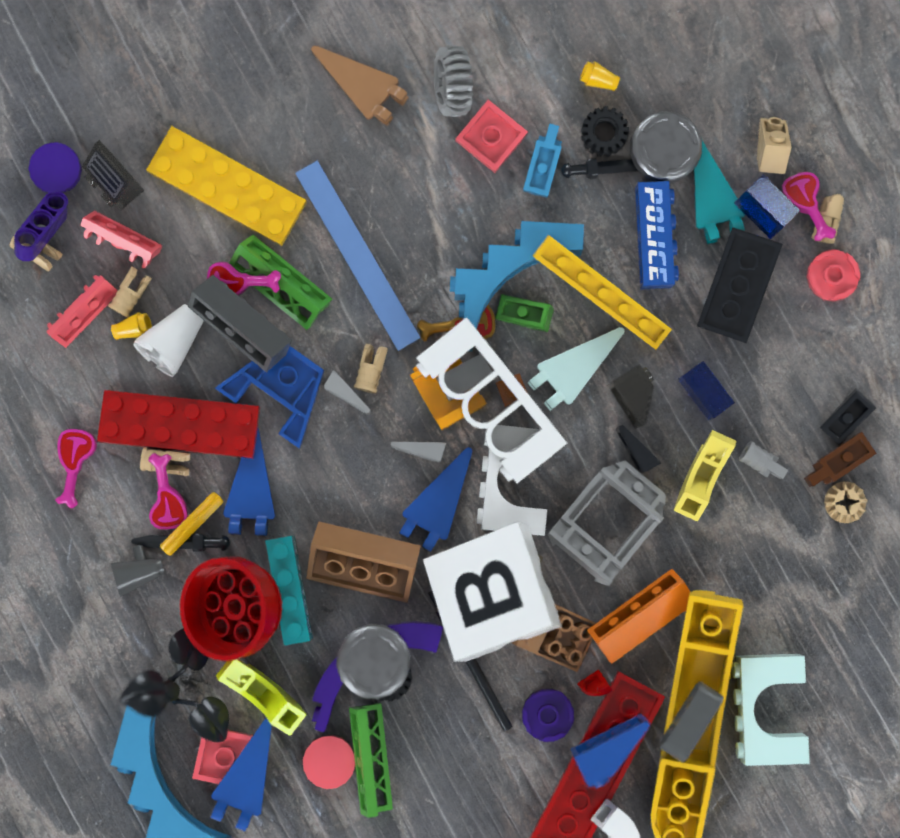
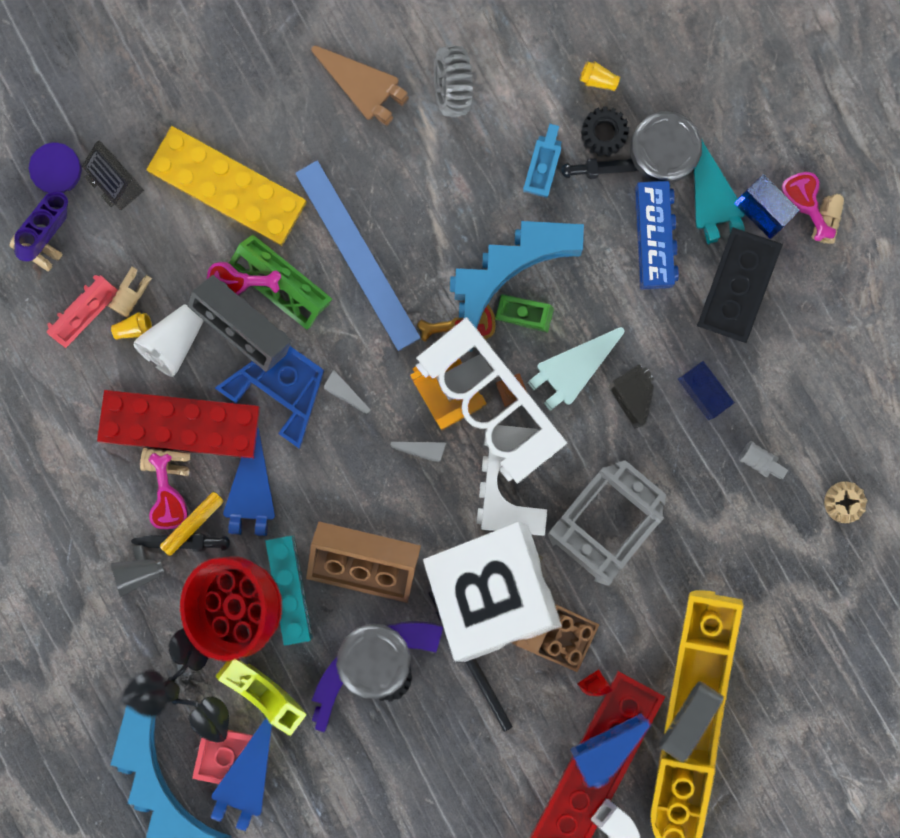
dark pink piece [55,429,97,509] -> none
coral plate [80,210,163,268] -> none
coral tile [303,735,355,789] -> none
bright green fence [349,703,393,818] -> none
tan hinge [354,344,387,394] -> none
blue flag [399,447,472,552] -> none
coral plate [455,100,528,173] -> none
dark purple tile [522,688,574,742] -> none
yellow plate [532,235,672,350] -> none
orange brick [587,569,690,664] -> none
black slope [616,425,661,473] -> none
light yellow arch [674,430,736,522] -> none
light aqua arch [732,654,810,766] -> none
tan slope [757,117,792,174] -> none
reddish brown hinge [804,432,877,487] -> none
coral tile [807,249,860,302] -> none
black slope [820,389,876,445] -> none

